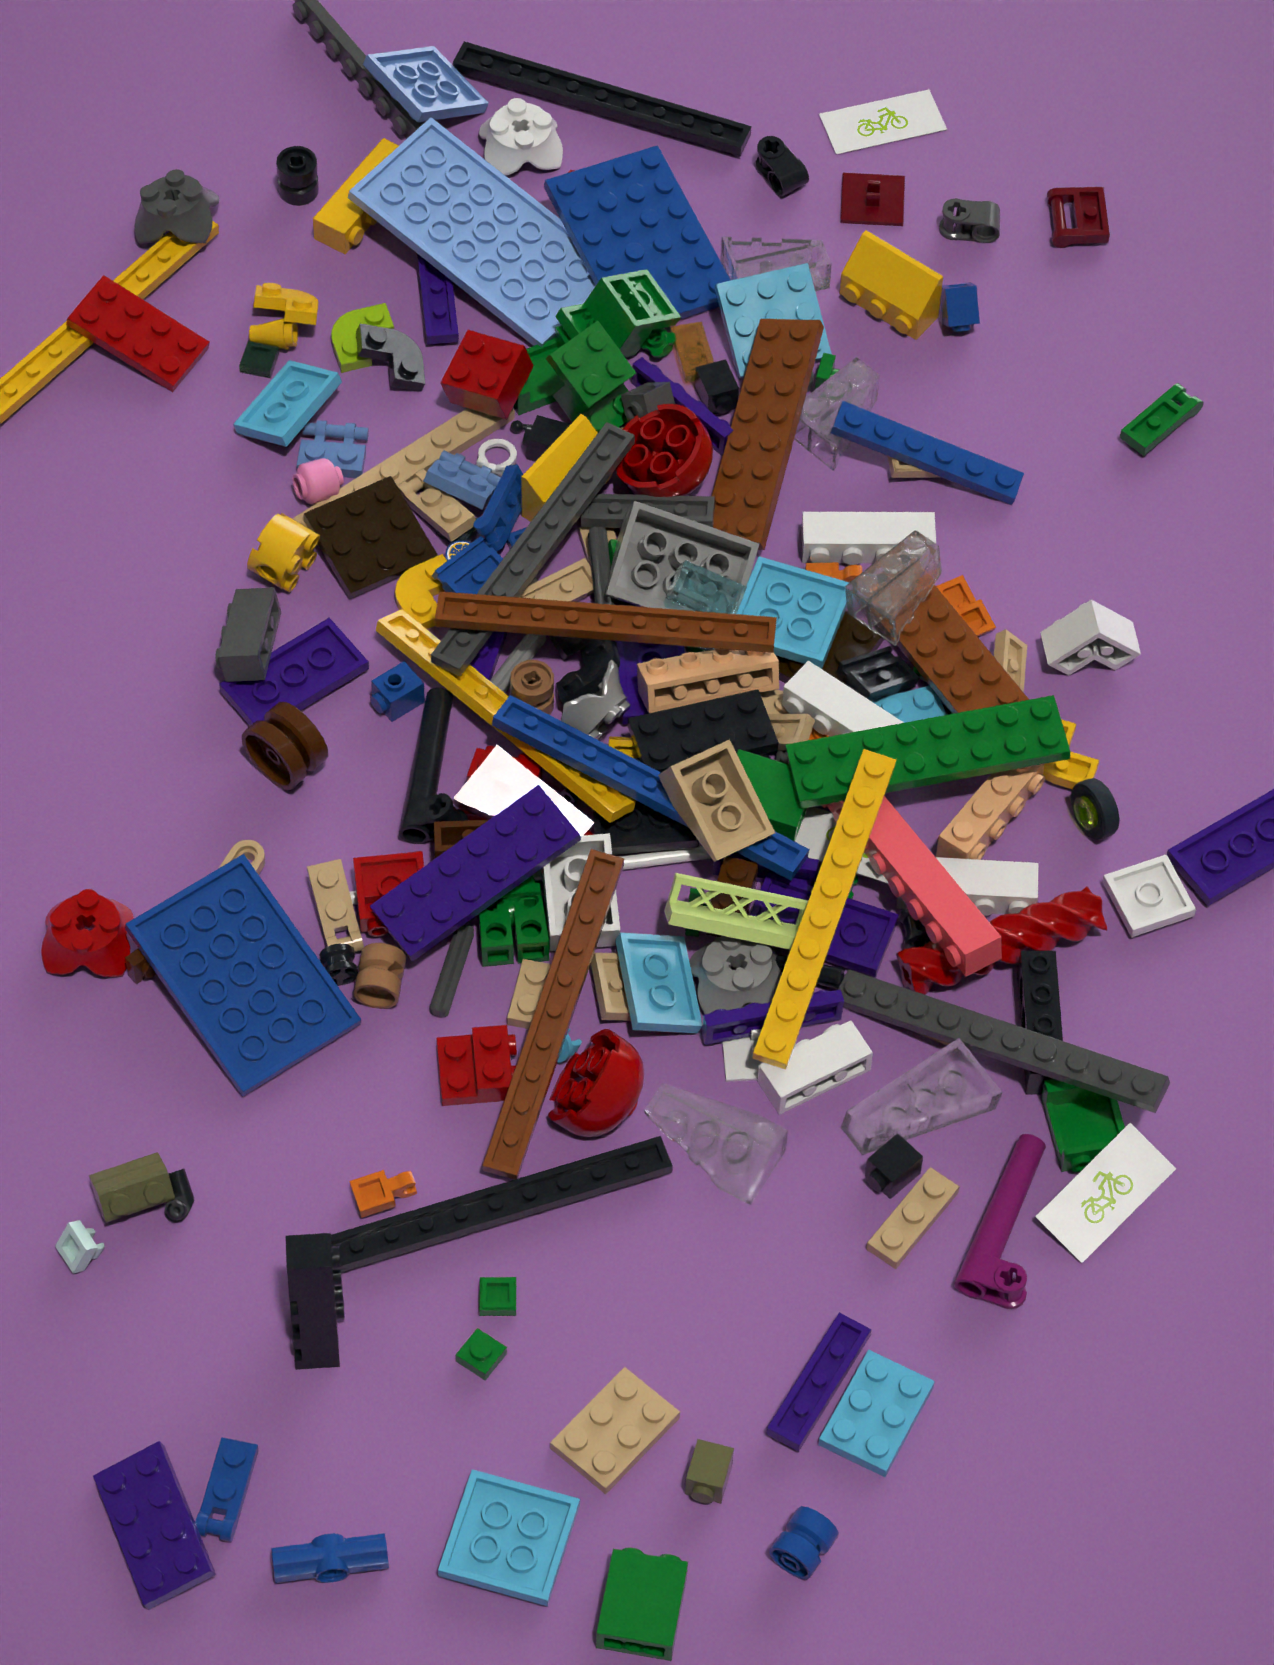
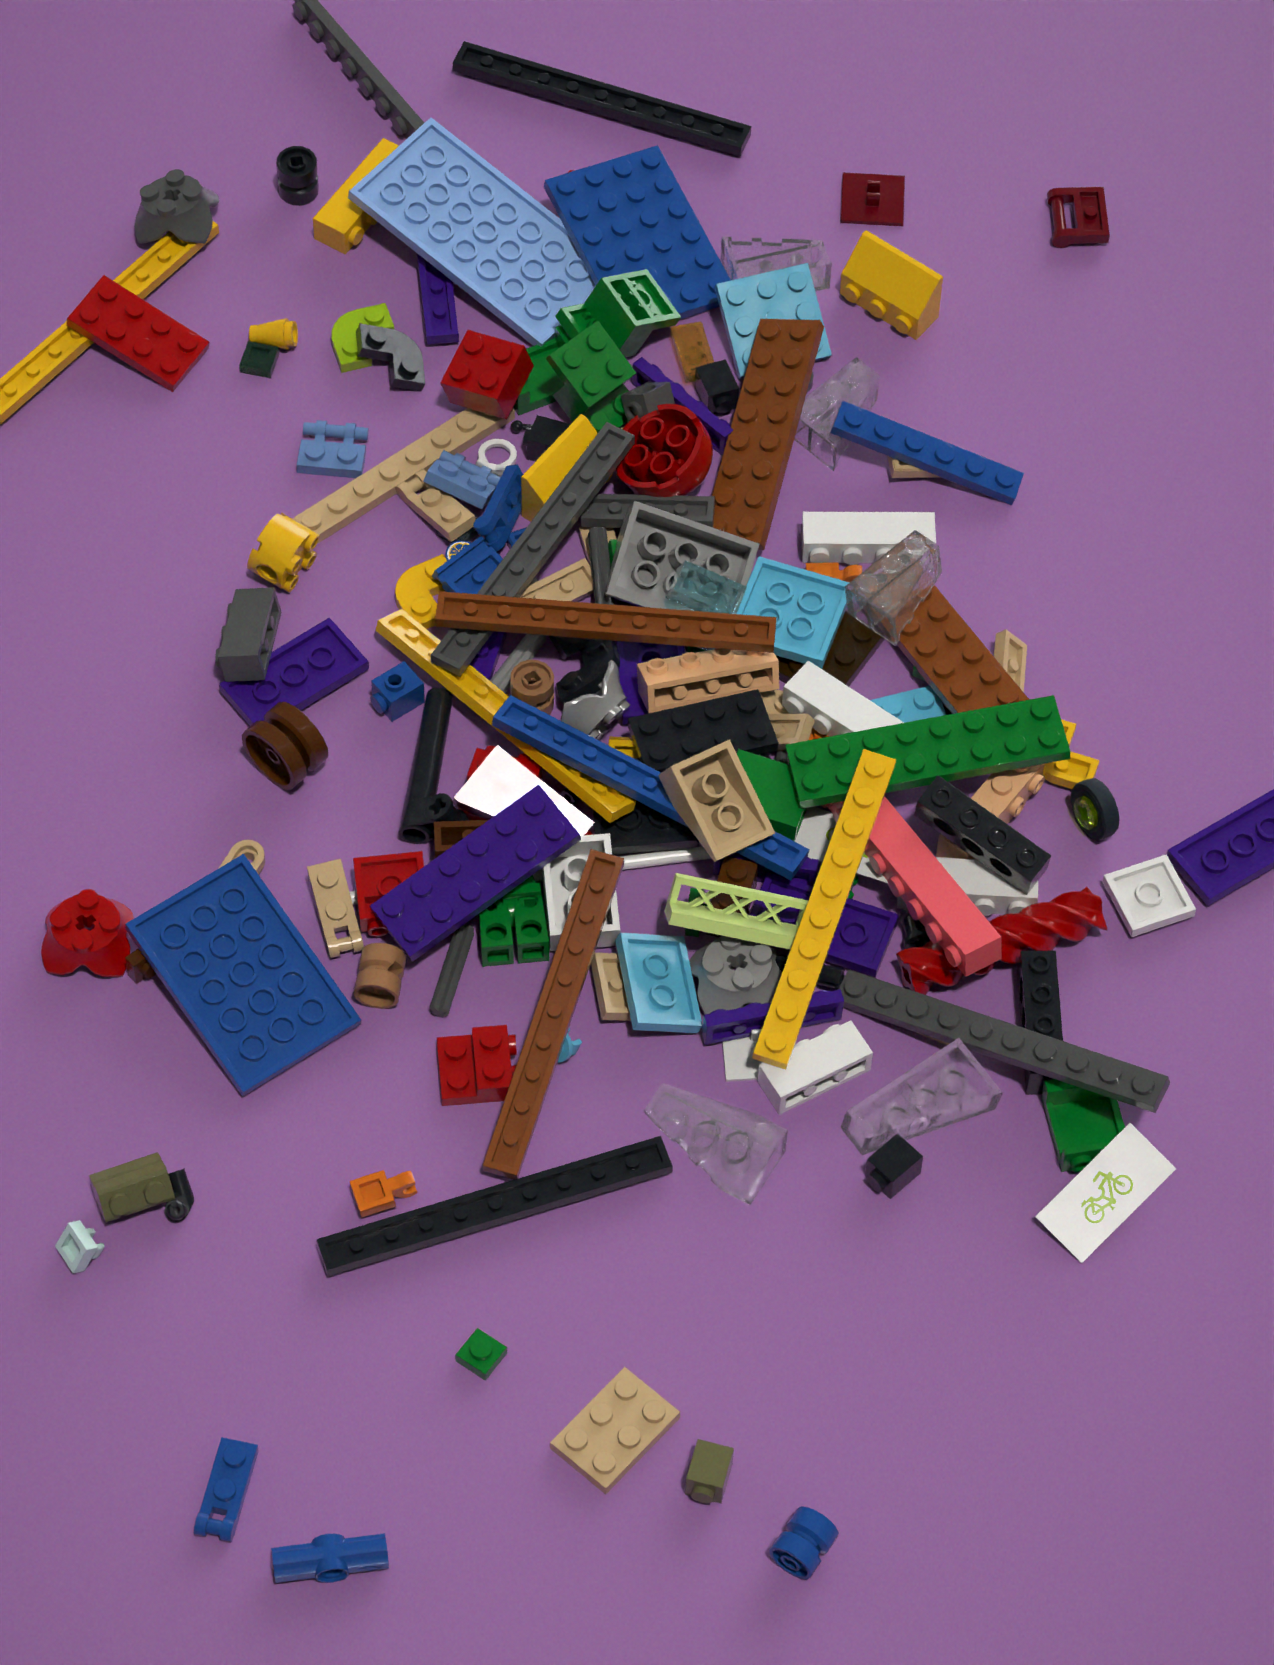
dark purple plate [93,1441,216,1610] -> none
medium azure plate [233,360,342,447] -> none
yellow plate [254,283,318,325] -> none
black wedge [285,1233,345,1370] -> none
bright pink head [292,458,344,505] -> none
dark brown plate [303,476,438,599] -> none
black wheel [319,943,358,986] -> none
medium blue plate [363,46,489,122] -> none
medium azure plate [438,1469,580,1607] -> none
white brick [479,98,563,175] -> none
green tile [479,1277,517,1316] -> none
tan plate [507,959,551,1029] -> none
red cylinder [548,1029,644,1137] -> none
green brick [596,1548,688,1661] -> none
green plate [641,328,677,358] -> none
black piece [756,136,809,197] -> none
dark purple plate [766,1312,871,1452] -> none
green plate [815,353,840,400] -> none
medium azure plate [818,1349,935,1477] -> none
white sticker [819,89,947,154] -> none
black plate [836,646,920,701] -> none
tan plate [866,1167,960,1269] -> none
orange slope [936,575,996,637] -> none
dark grey piece [939,198,1000,243] -> none
blue brick [940,282,980,332] -> none
magenta axle [954,1134,1046,1309] -> none
white brick [1040,600,1141,676] -> none
green plate [1120,383,1204,456] -> none
none -> black brick [914,775,1051,895]

